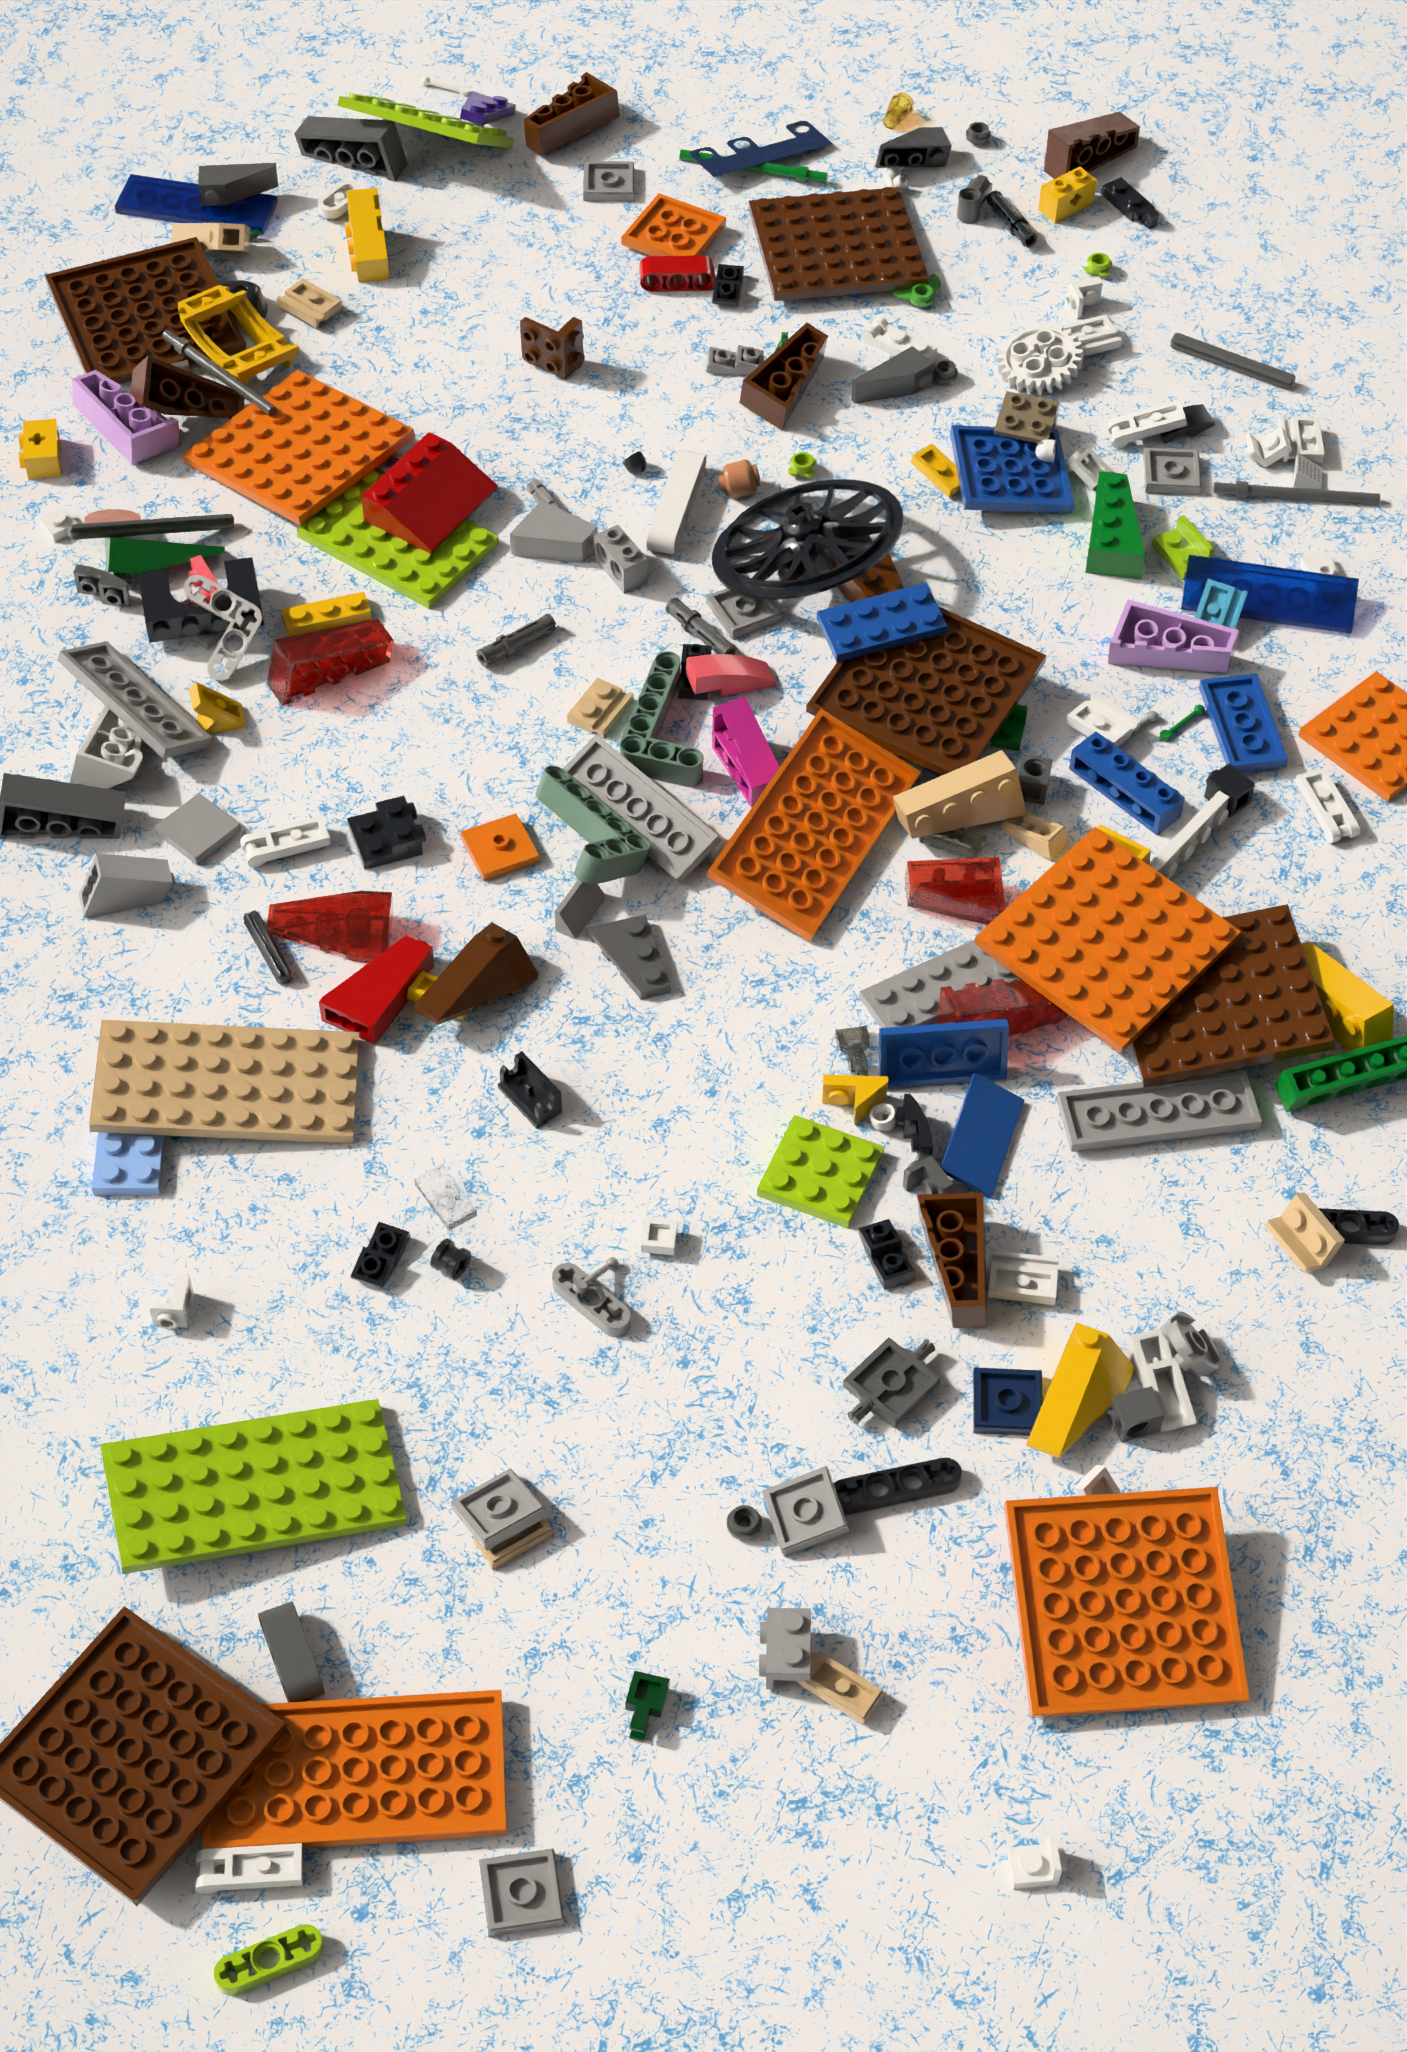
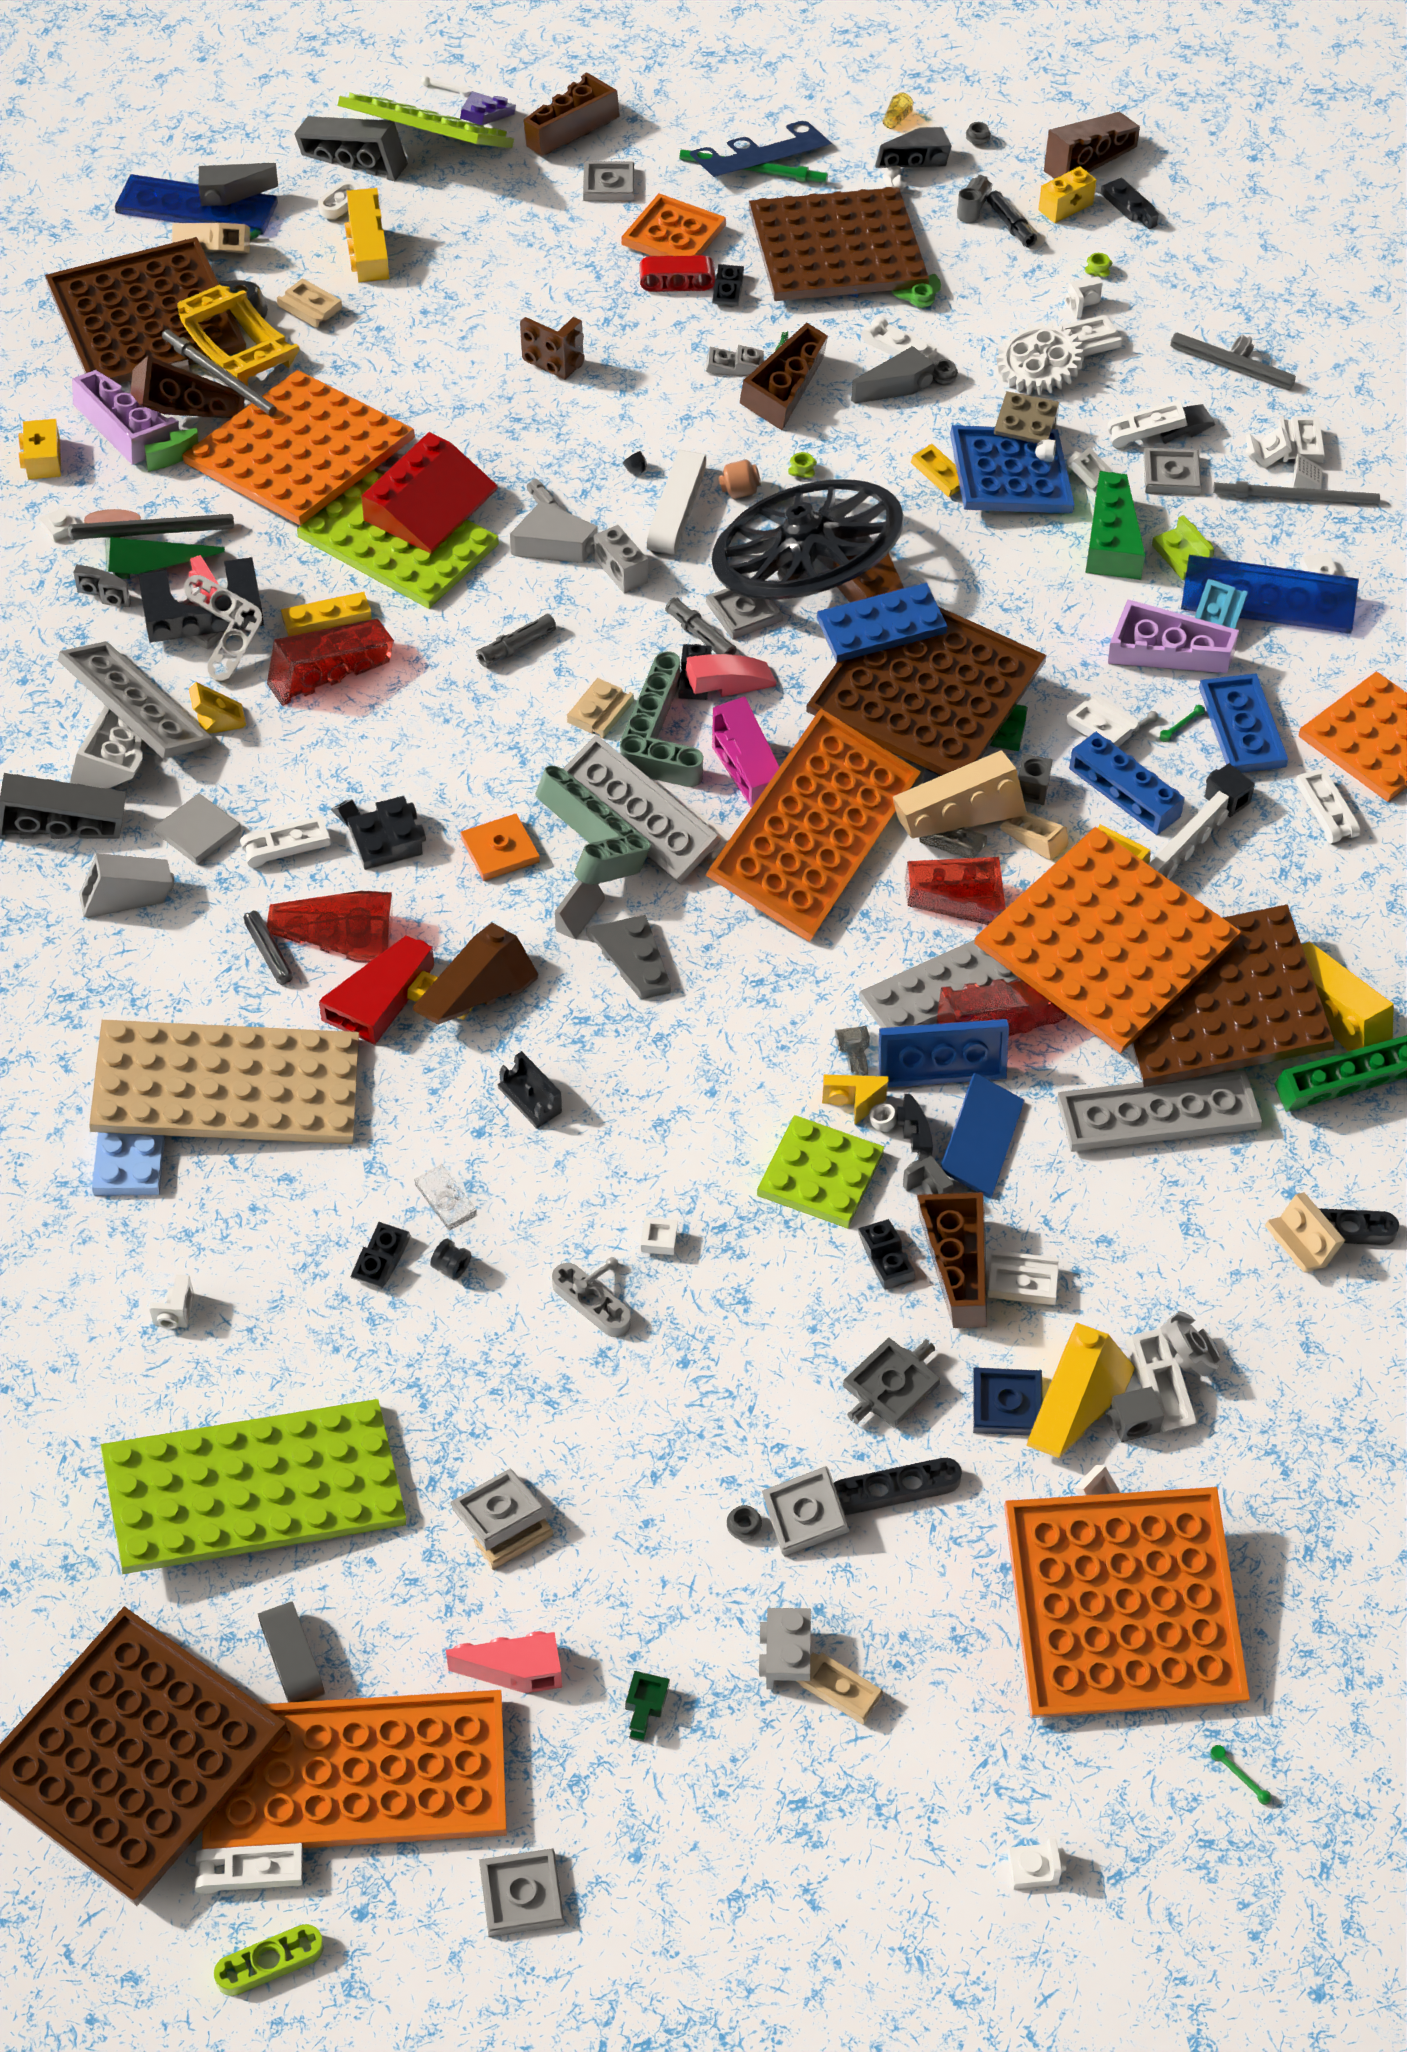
none -> bright green slope [144,428,199,472]
none -> black piece [331,799,361,827]
none -> coral slope [446,1631,562,1694]
none -> green hinge [1210,1745,1272,1805]
none -> light grey plate [1230,334,1254,357]

